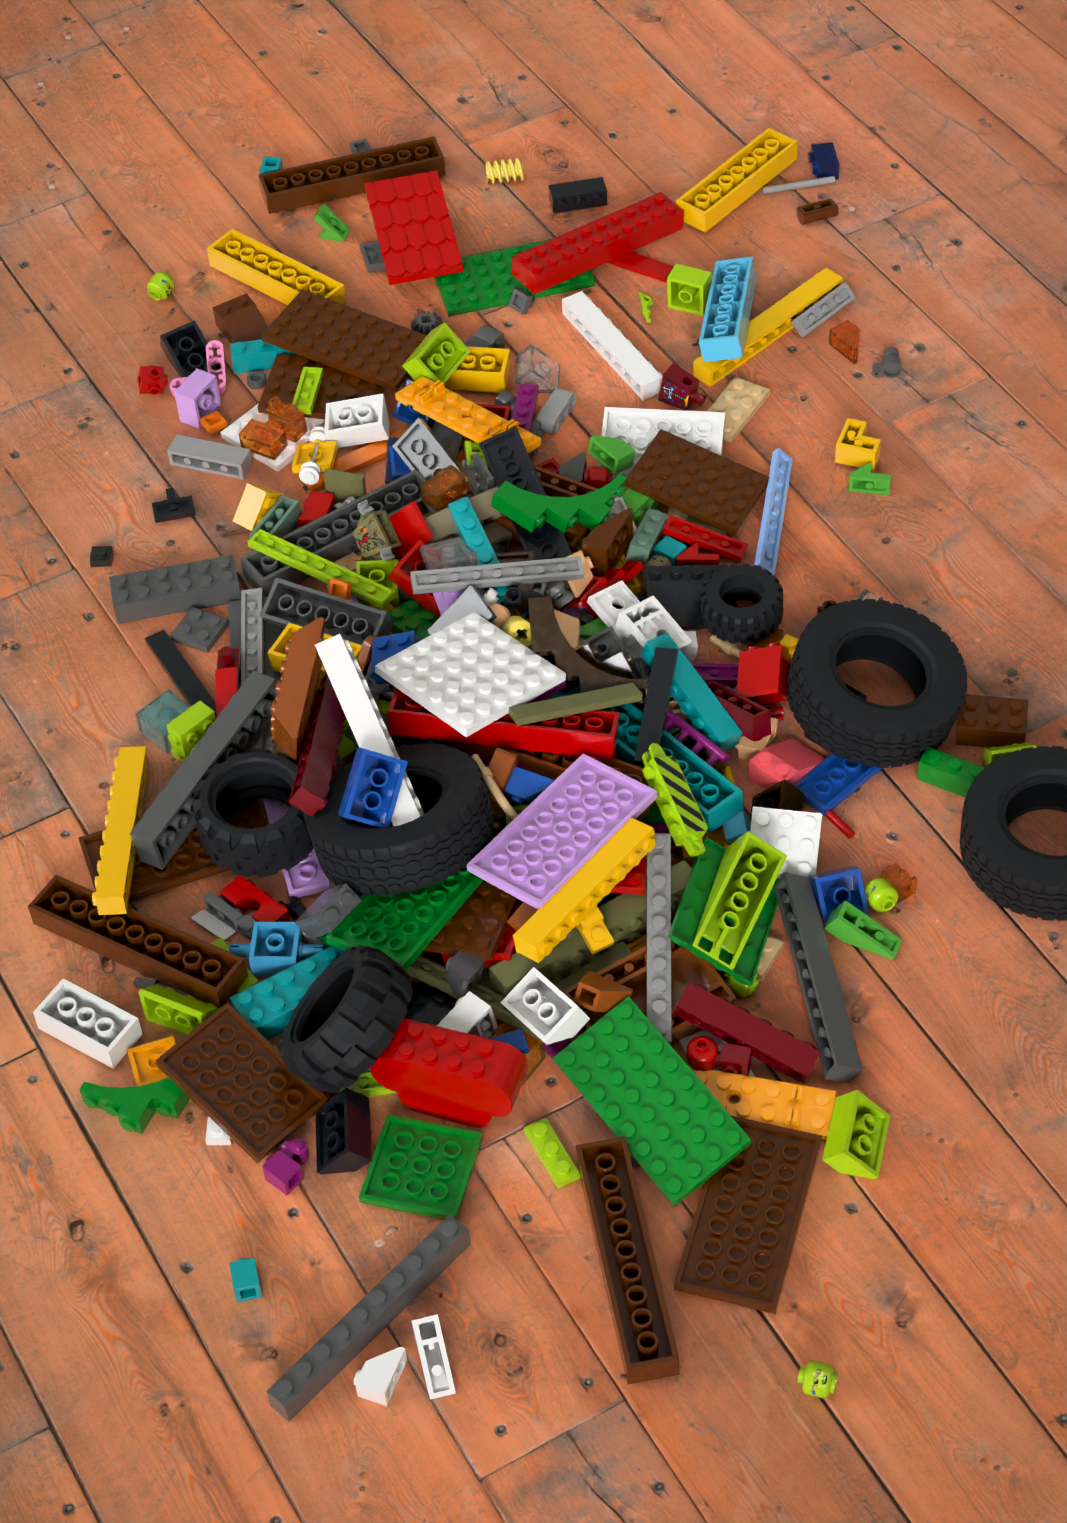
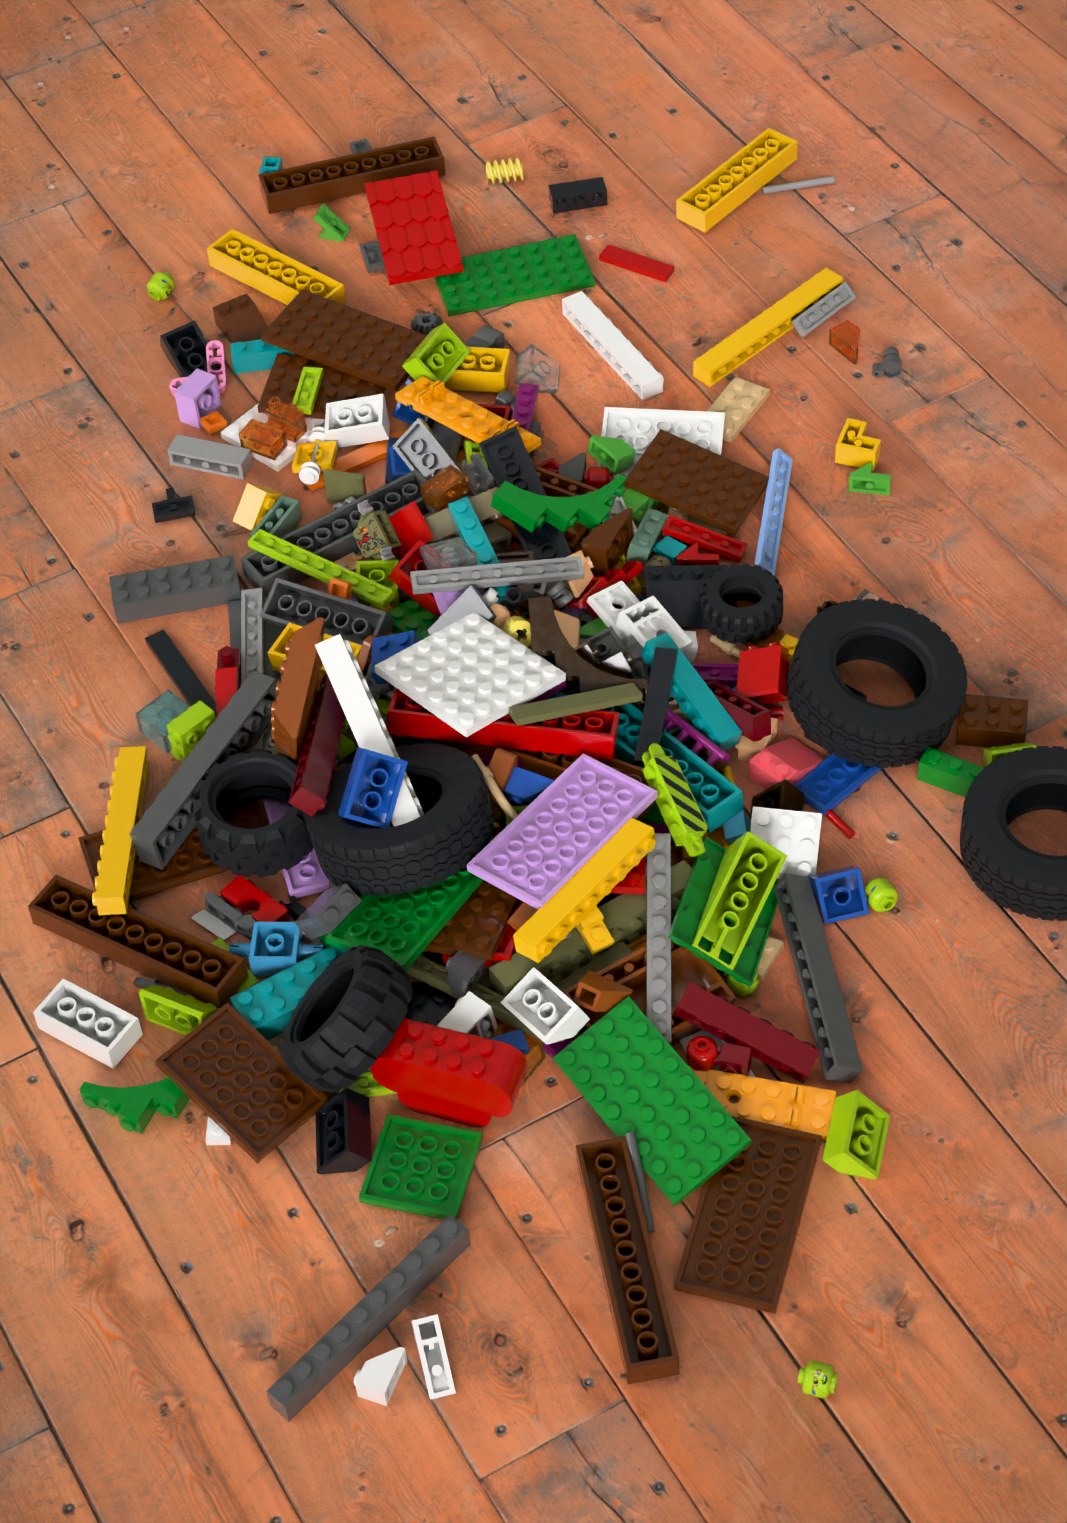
pearl dark grey plate [90,546,114,567] -> none
light orange plate [127,1036,176,1086] -> none
red brick [137,365,168,395] -> none
dark grey plate [171,607,229,653] -> none
teal brick [229,1258,262,1302] -> none
dark grey tile [247,371,267,389] -> none
magenta brick [262,1139,309,1196] -> none
red brick [298,491,336,527] -> none
dark grey tile [508,288,534,314] -> none
red brick [512,192,684,294] -> none
lime plate [524,1117,580,1189] -> none
light grey beam [535,387,577,435] -> none
lime hand [638,292,653,323] -> none
dark red torso [658,363,706,410] -> none
lime brick [667,263,712,316] -> none
medium azure brick [699,256,757,362] -> none
reddish brown brick [797,198,839,225] -> none
clear blue brick [808,142,839,180] -> none
bright green slope [824,900,903,959] -> none
clear orange brick [881,863,917,904] -> none
none -> dark grey bar [625,1132,655,1233]

